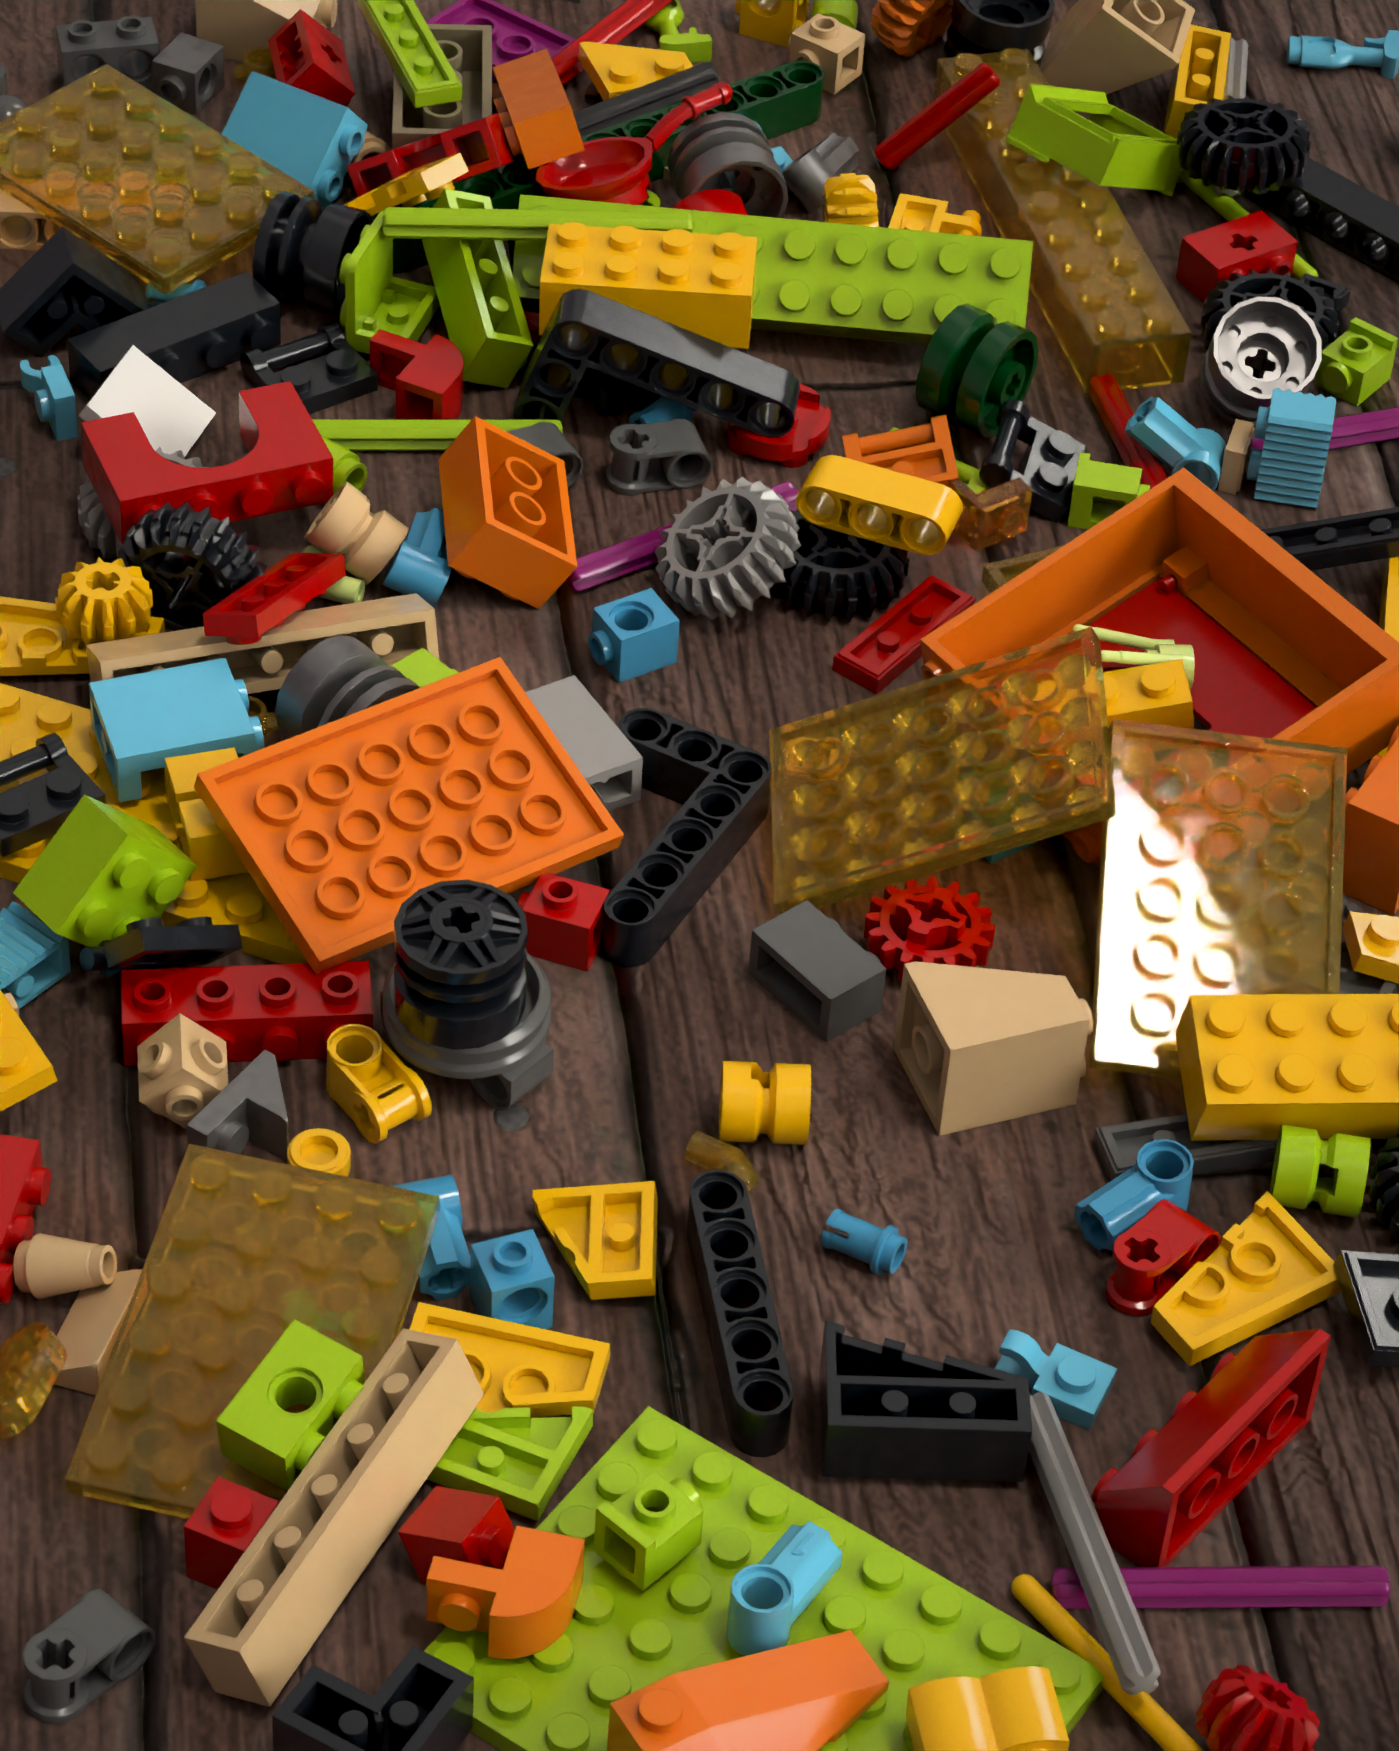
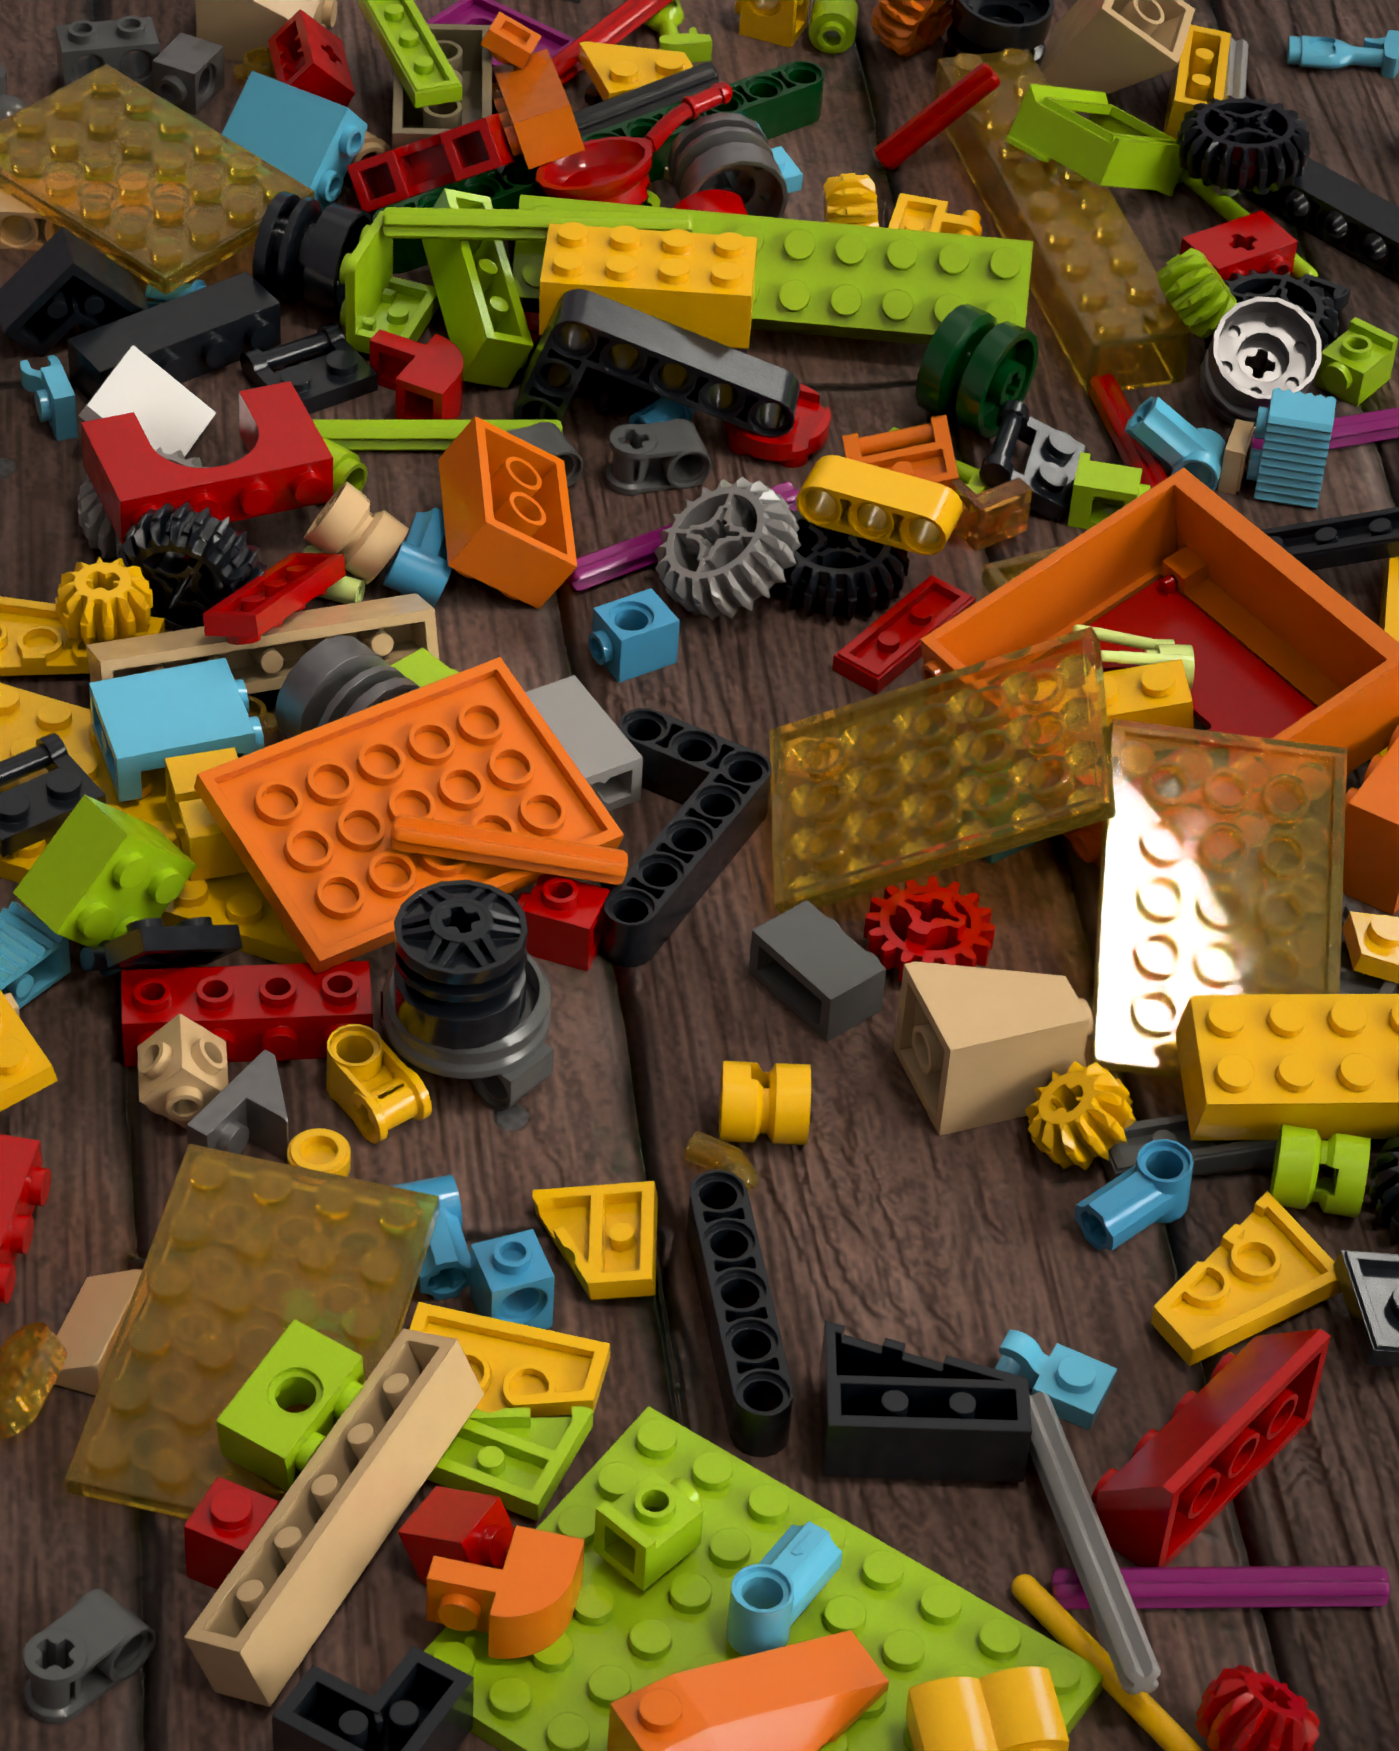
tan cone [13,1233,117,1299] -> none
yellow wing [344,153,469,216] -> none
flat silver piece [781,133,859,214] -> none
tan brick [787,13,865,95] -> none
dark azure pin [821,1208,908,1275] -> none
red piece [1106,1199,1221,1316] -> none
none -> orange axle [390,814,628,885]
none -> orange plate [480,11,542,70]
none -> yellow gear [1025,1061,1136,1170]
none -> lime gear [1157,248,1237,339]

